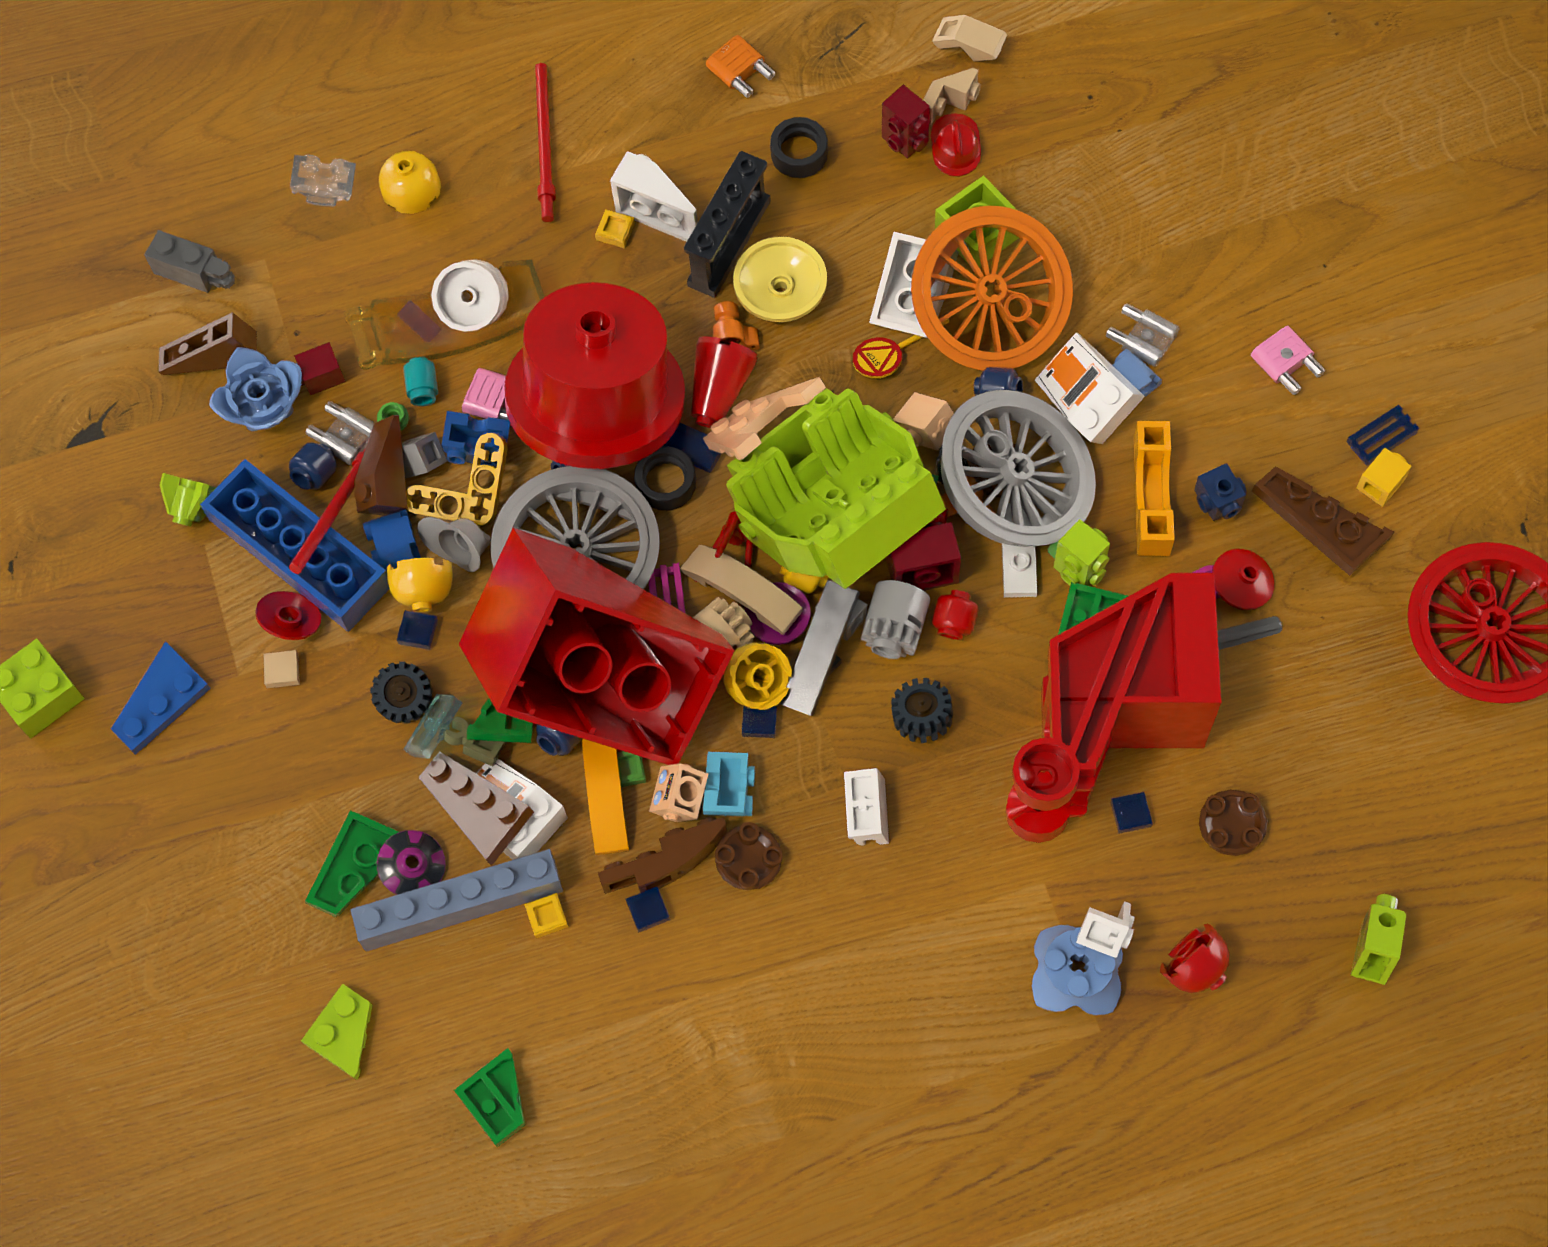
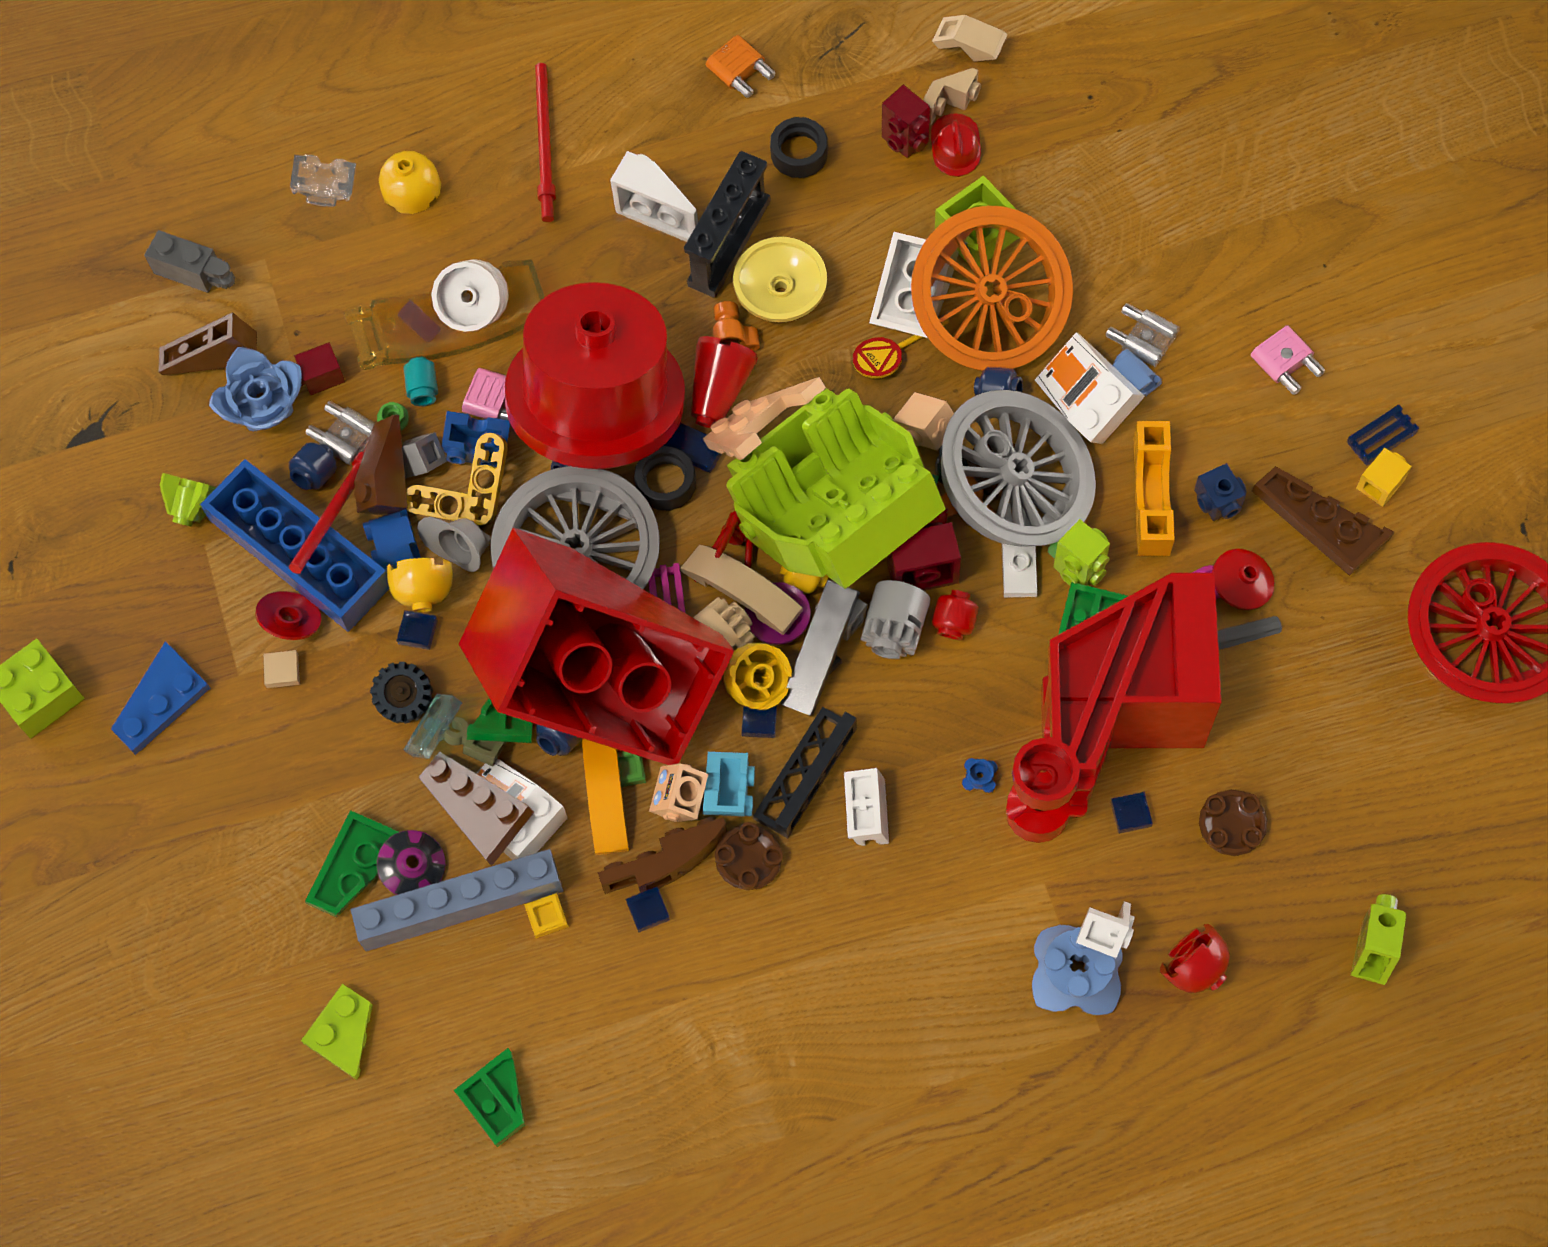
yellow tile [595,209,635,248] -> none
black wheel [891,678,953,743] -> none
none -> black fence [753,706,857,839]
none -> blue plate [962,758,998,793]

